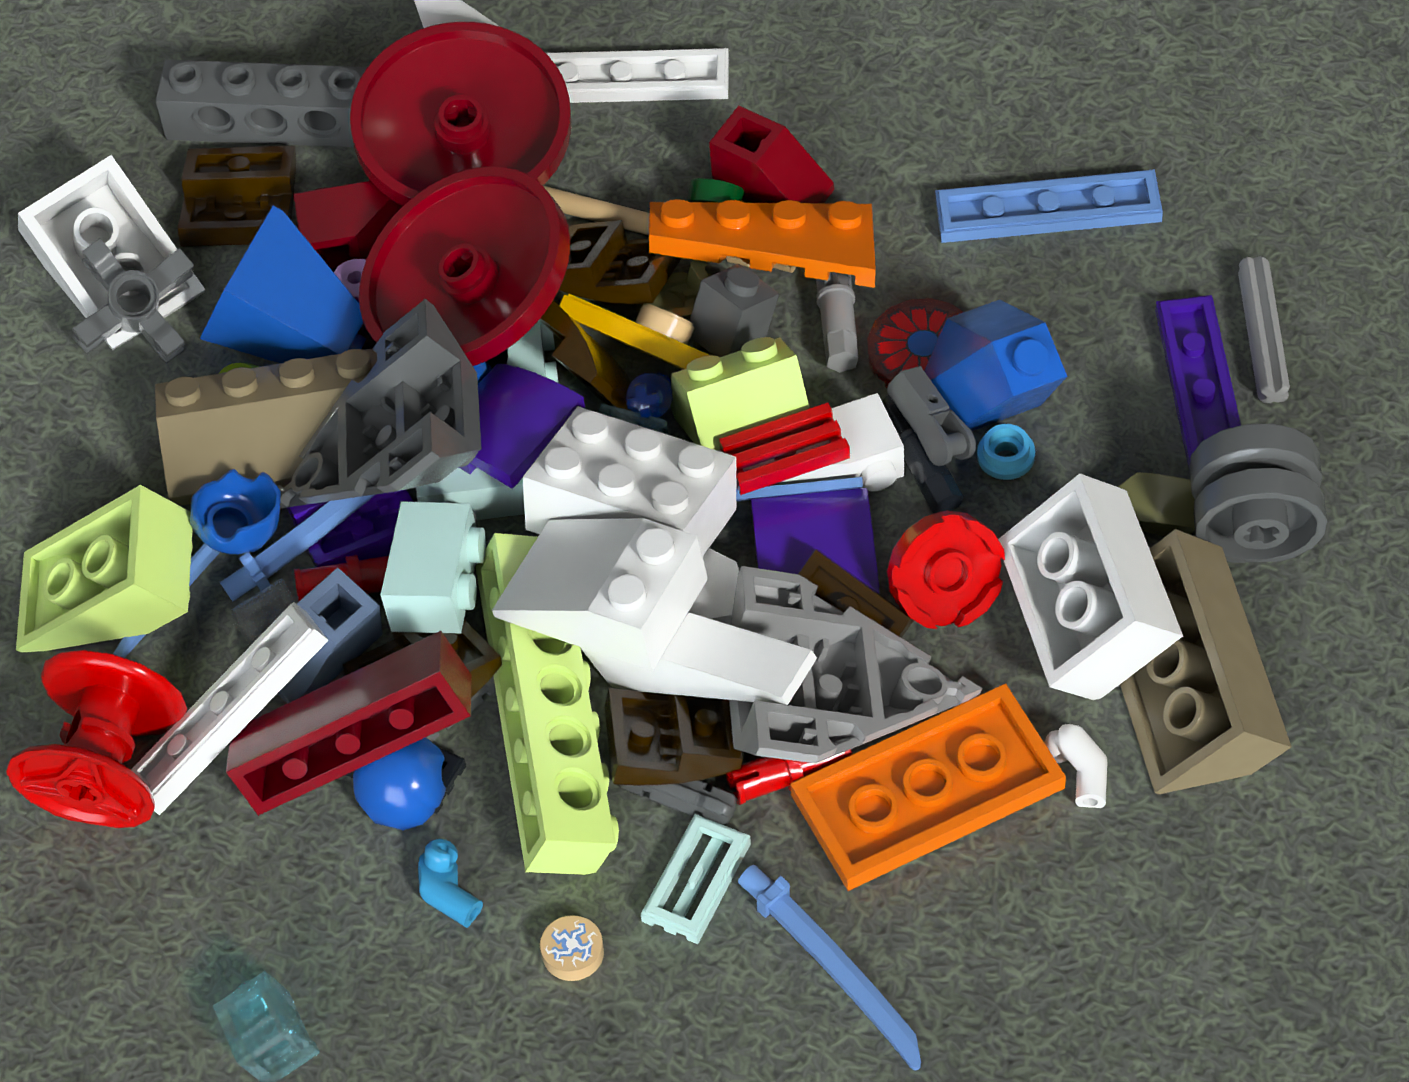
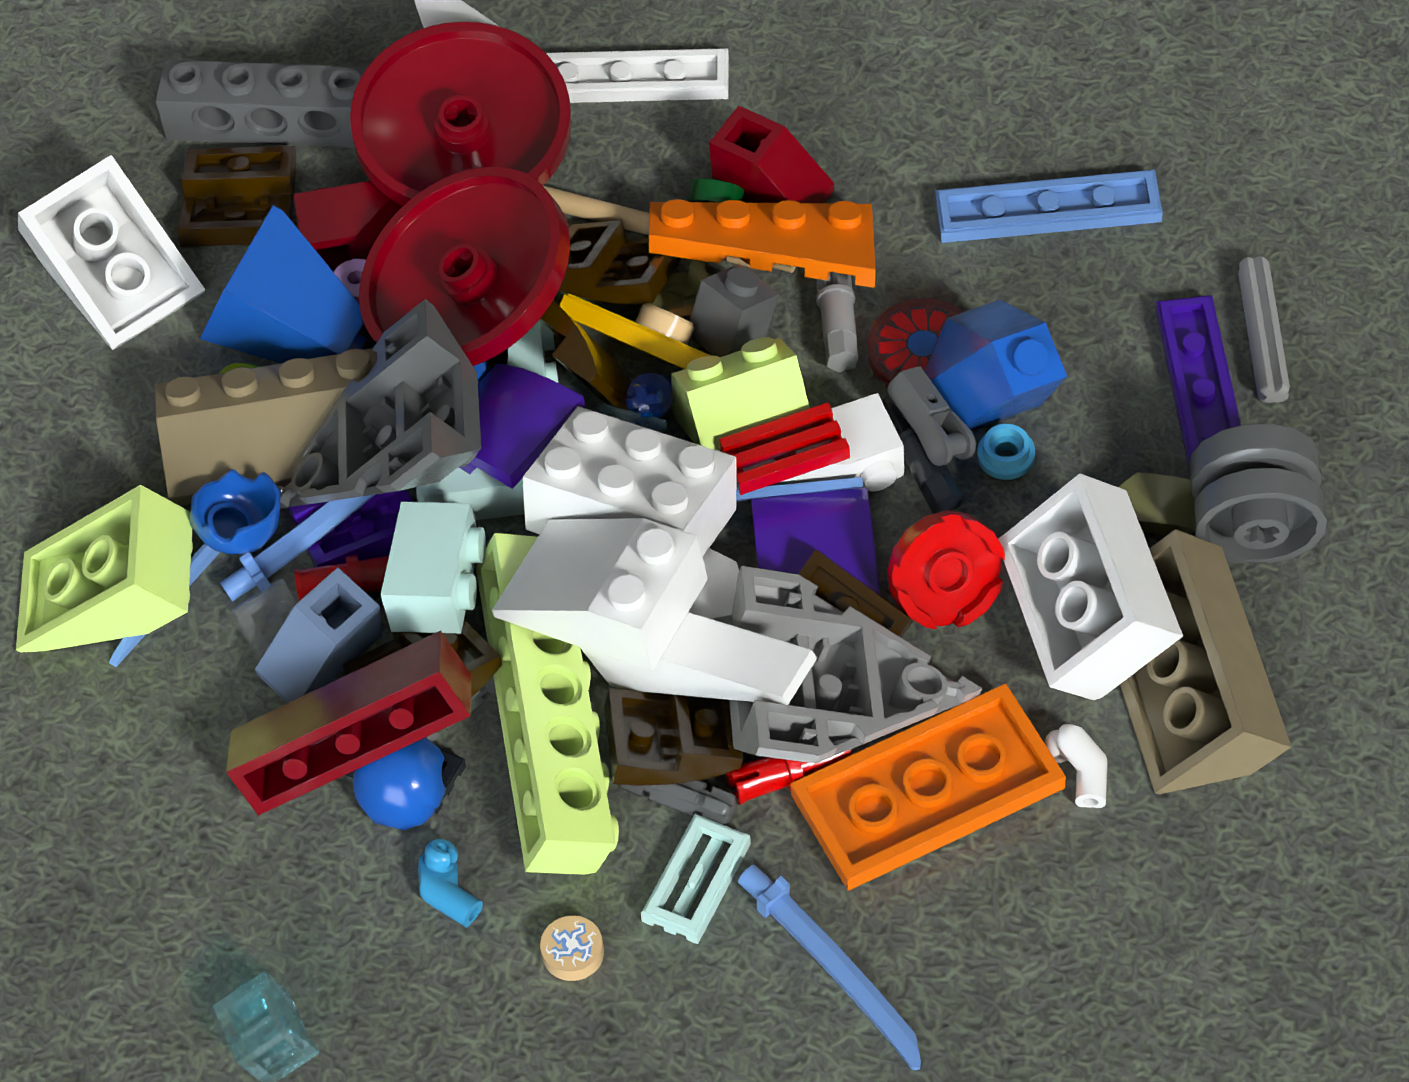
red piece [6,650,187,828] -> none
dark grey pin [73,238,194,364] -> none
white tile [131,602,328,815] -> none

